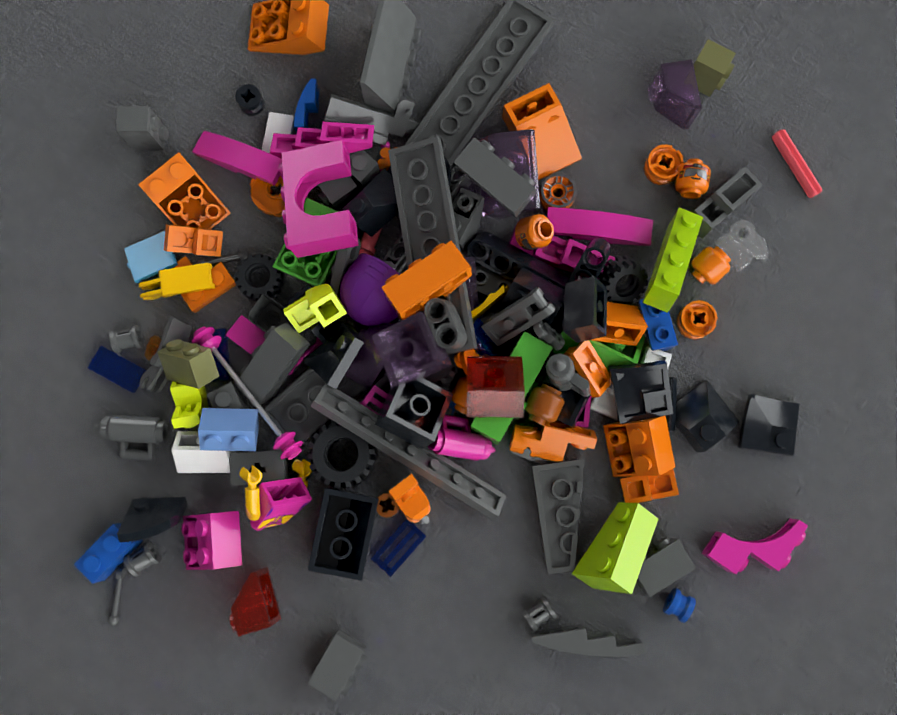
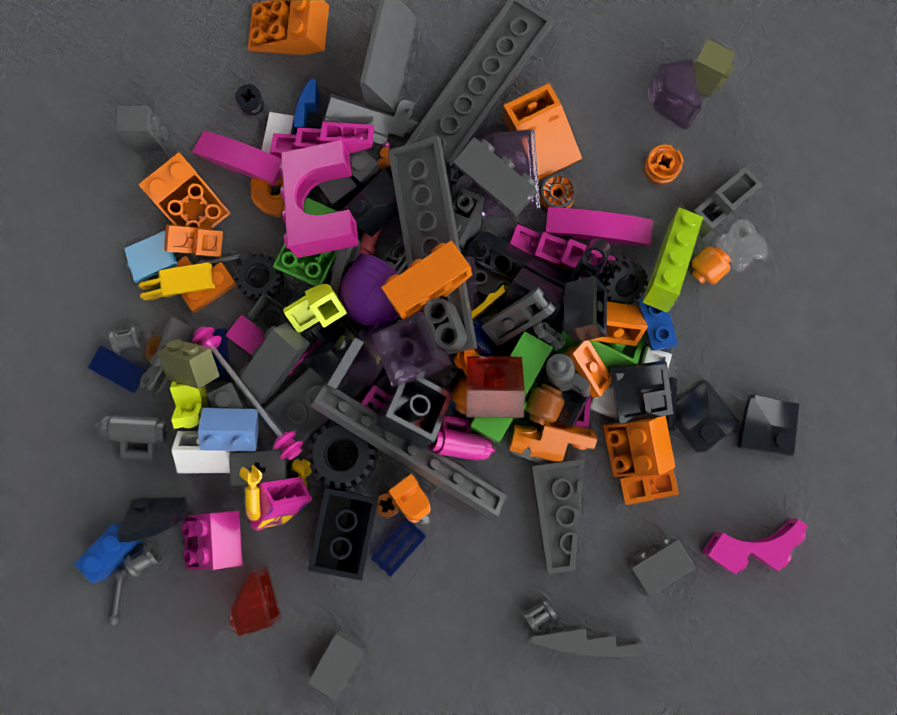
orange head [515,214,554,250] -> none
lime wedge [572,502,658,594] -> none
blue wheel [663,588,696,623] -> none
orange head [675,158,711,199] -> none
orange wheel [676,300,718,340] -> none
coral axle [772,129,822,198] -> none

